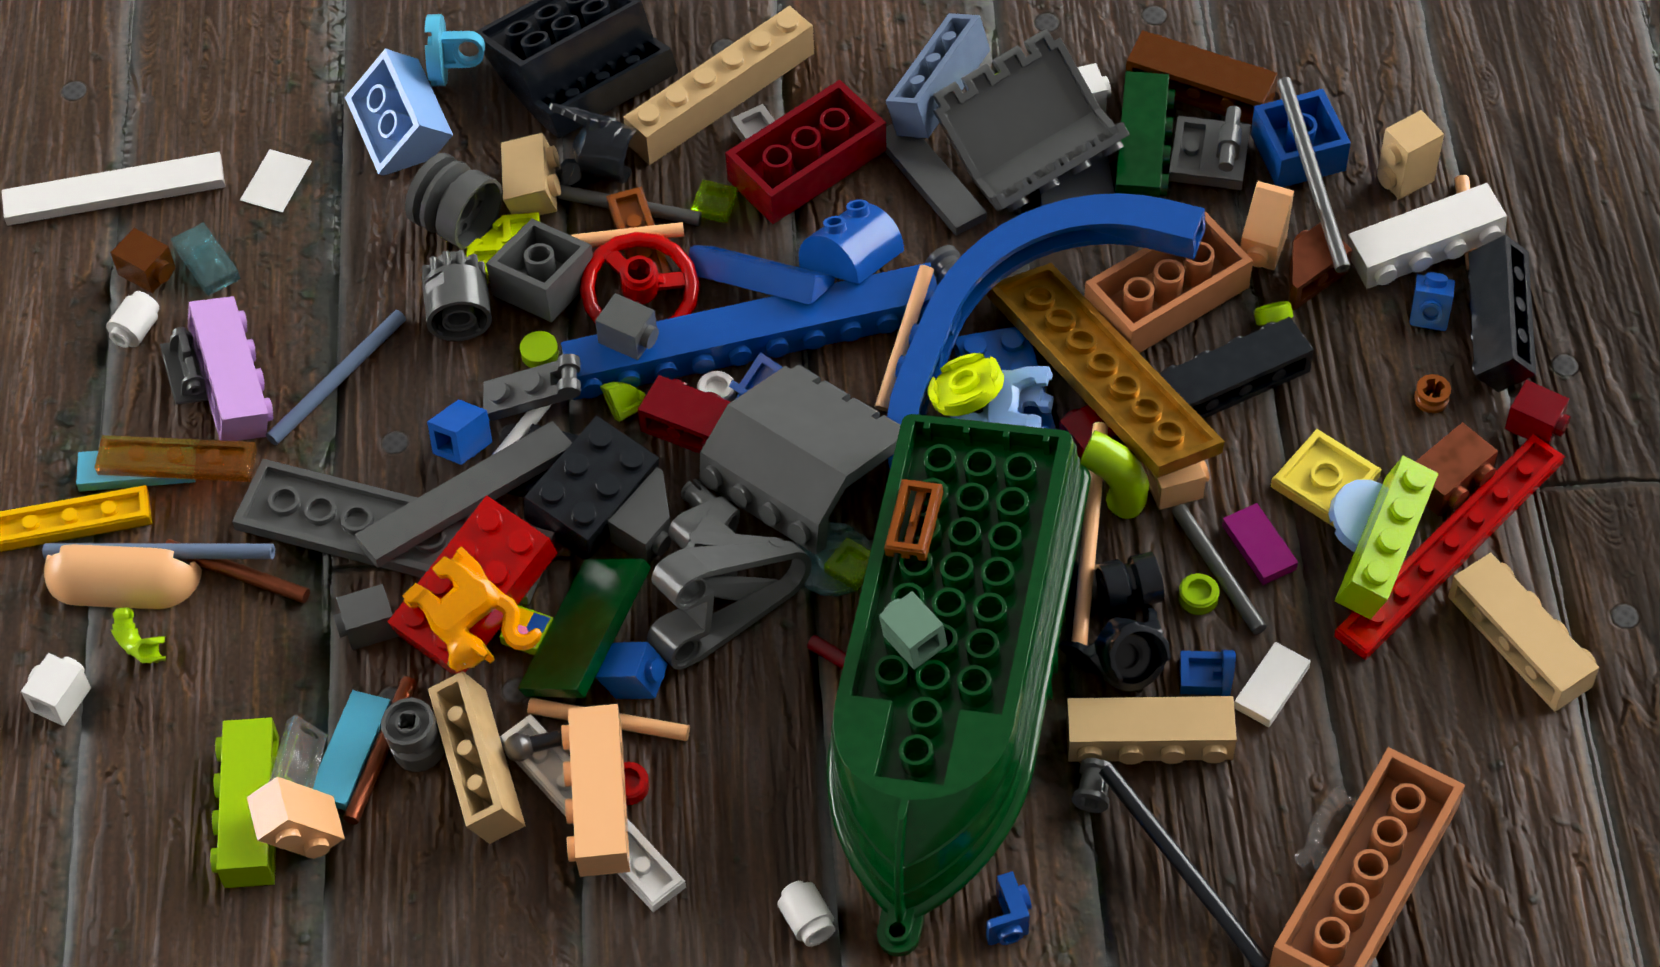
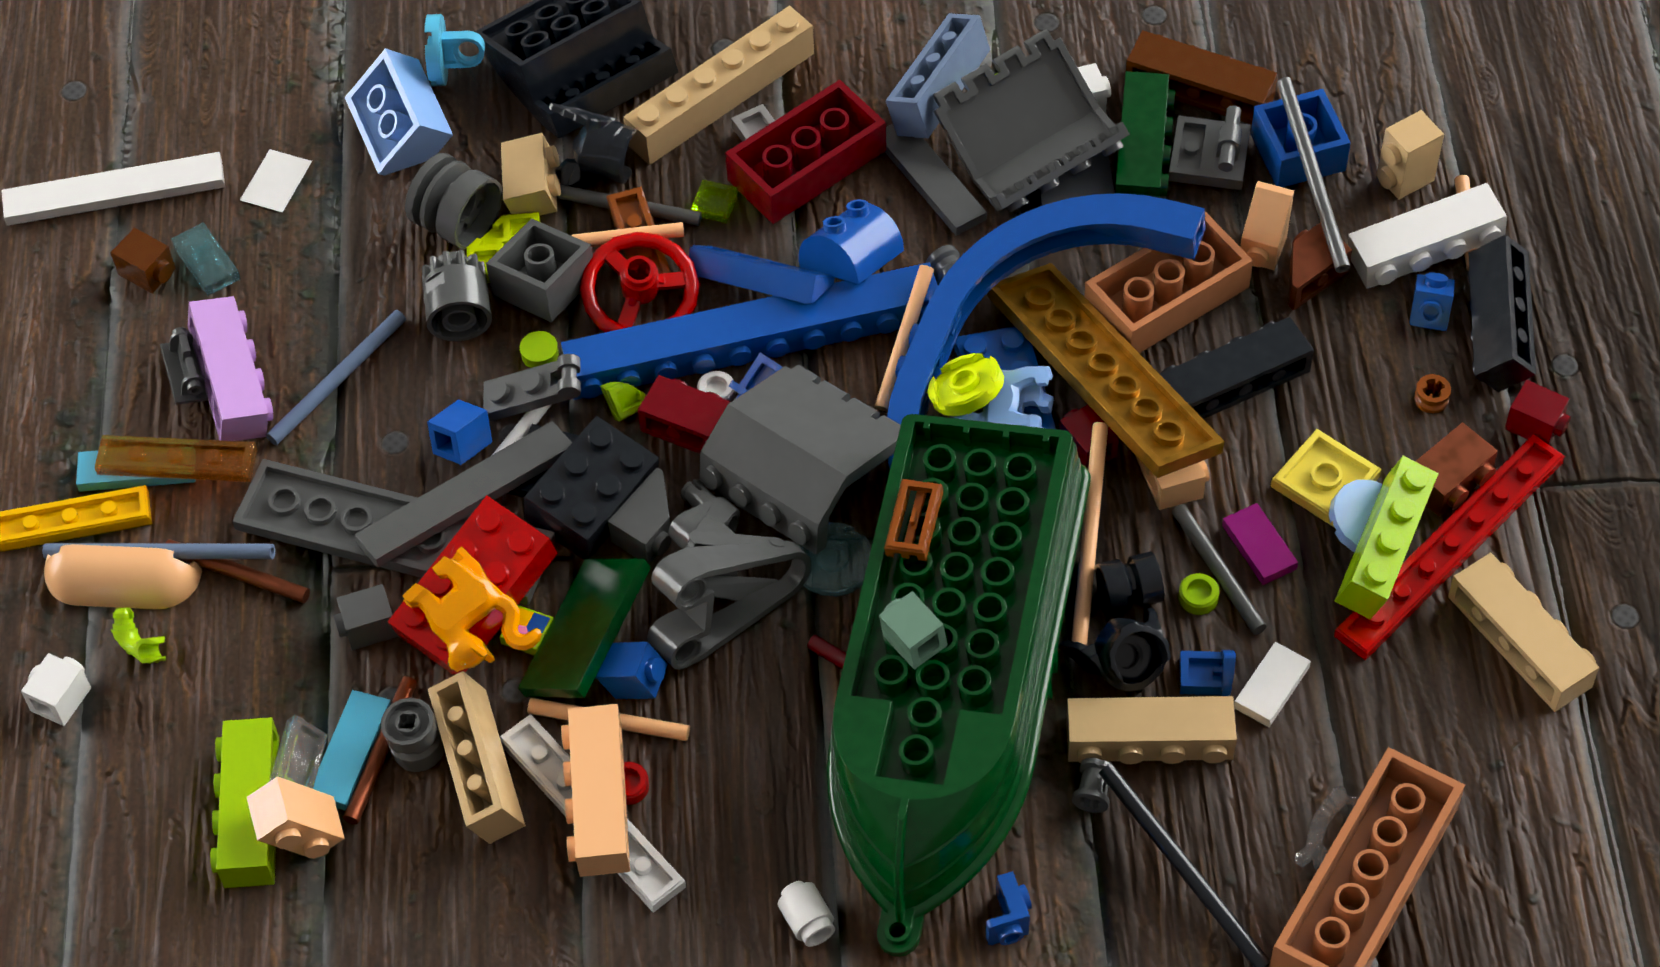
white brick [106,291,159,348] -> none
piece [504,730,562,762] -> none
dark grey brick [595,293,659,360] -> none
clear neon green tile [824,537,871,591] -> none
lime cylinder [1080,430,1149,519] -> none
lime tile [1254,301,1294,326] -> none

